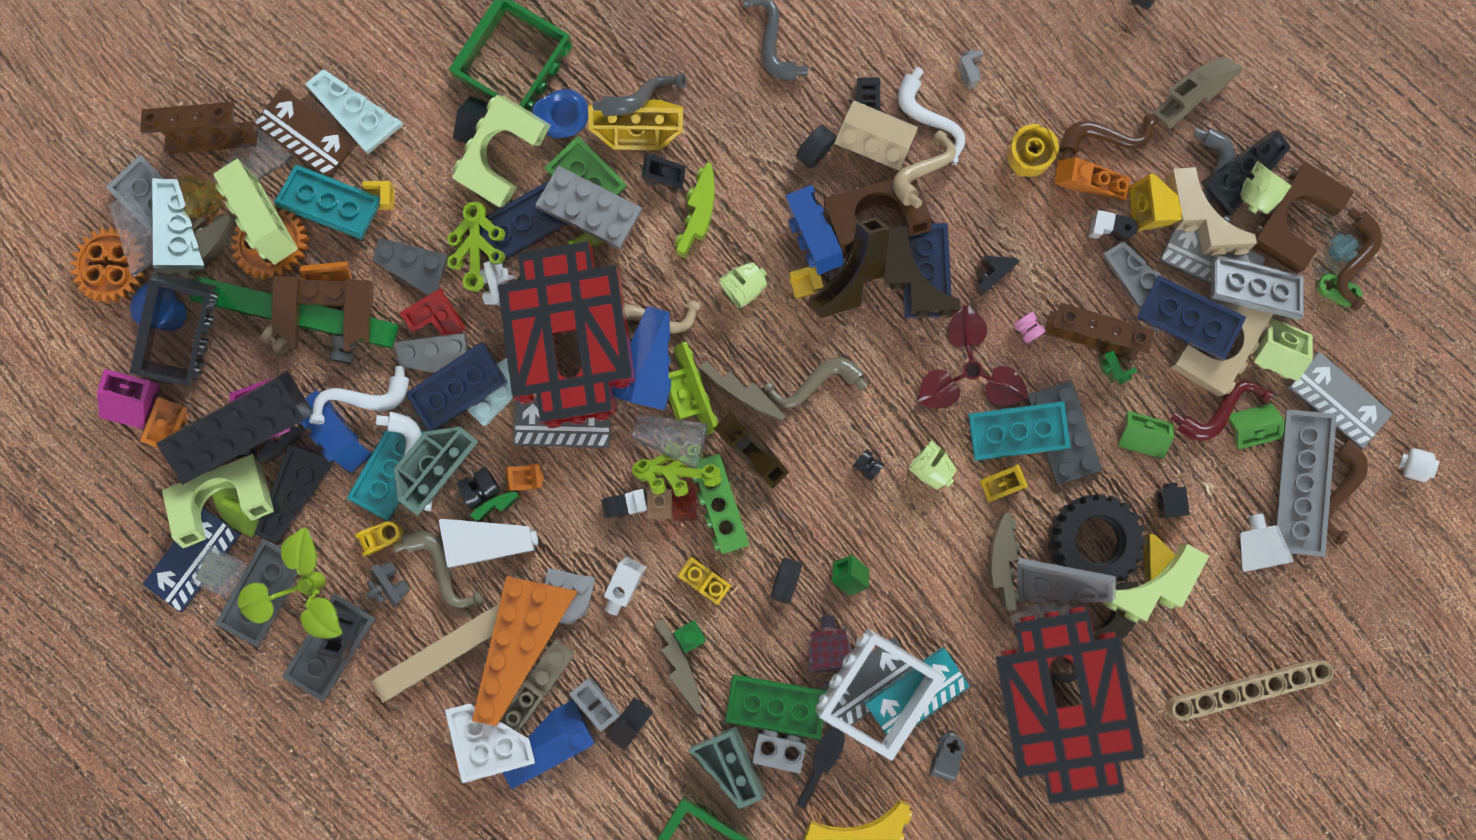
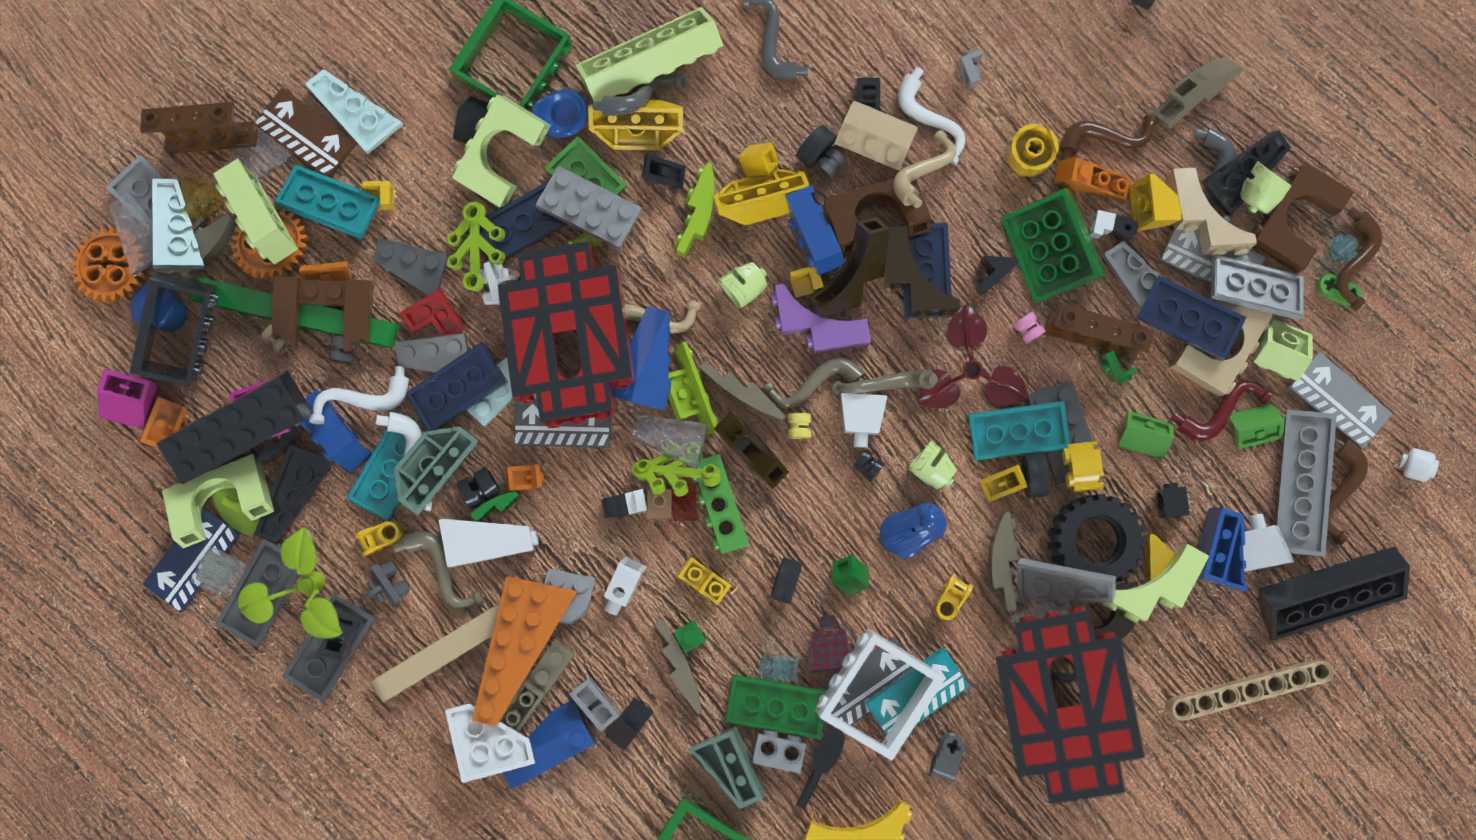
none -> yellowish green brick [575,7,724,102]
none -> yellow wedge [713,169,809,225]
none -> yellow panel [738,142,780,177]
none -> clear light blue bracket [759,654,799,681]
none -> medium lavender arch [771,284,871,354]
none -> light yellow wheel [788,413,811,439]
none -> flat silver wheel [815,147,847,180]
none -> dark tan animal [831,370,938,395]
none -> white torso [840,393,887,448]
none -> blue hair [880,503,947,558]
none -> yellow piece [933,573,973,620]
none -> green slope [1001,188,1106,304]
none -> black tyre [1021,454,1050,498]
none -> yellow brick [1062,441,1104,492]
none -> blue wedge [1198,508,1248,591]
none -> black slope [1259,546,1410,641]

